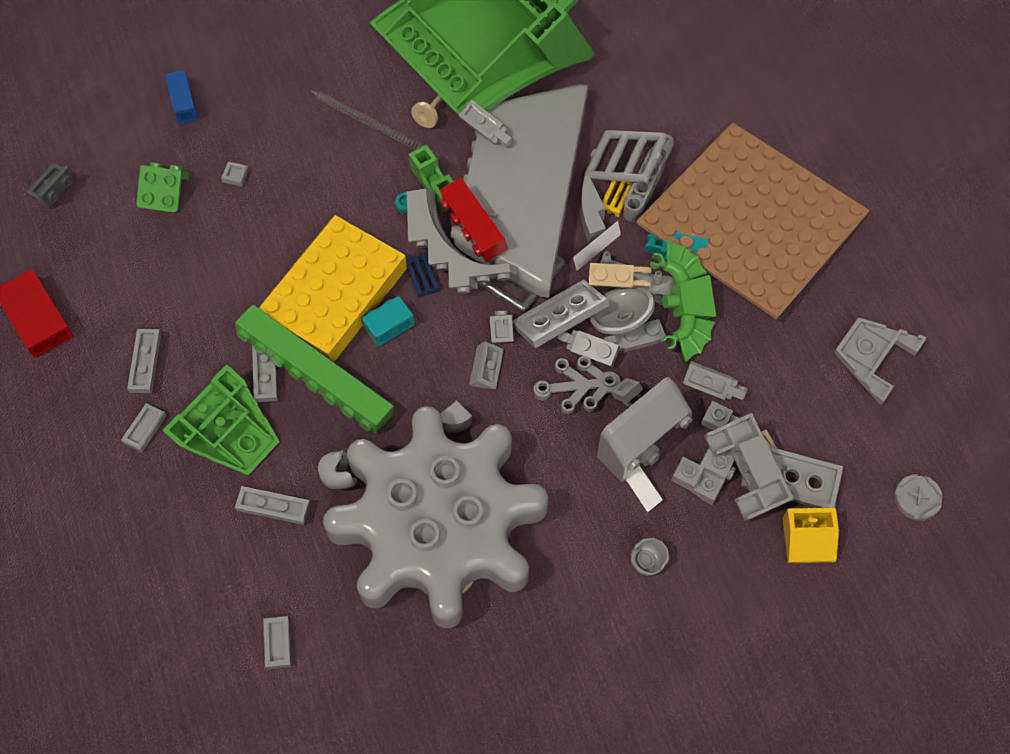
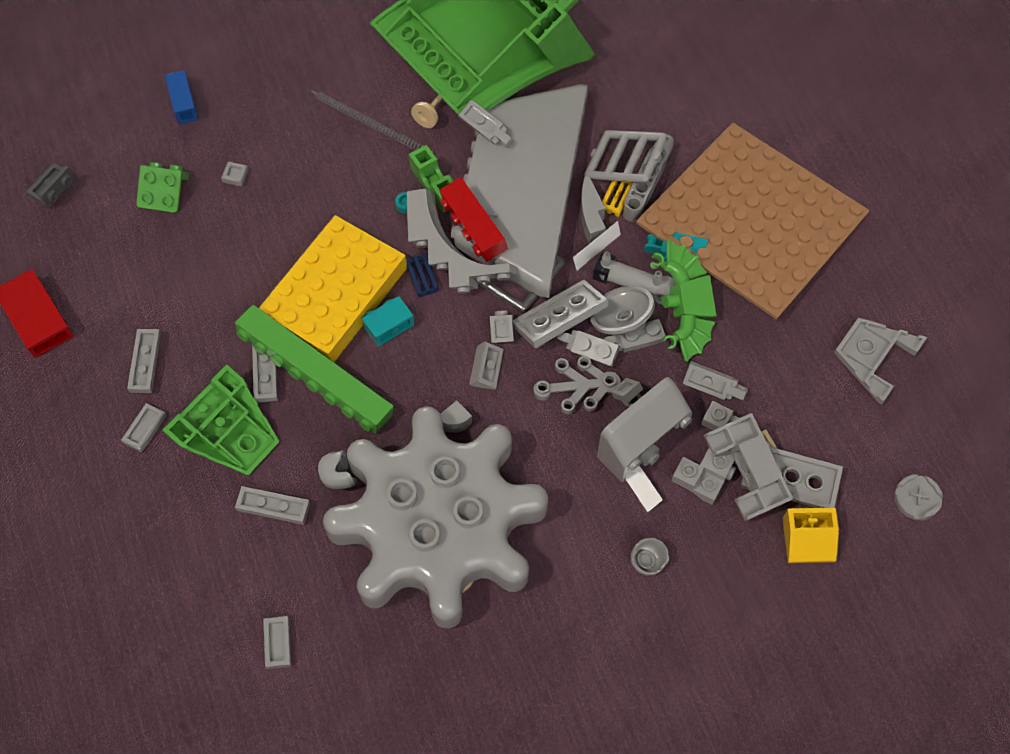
tan hinge [589,263,651,288] -> none

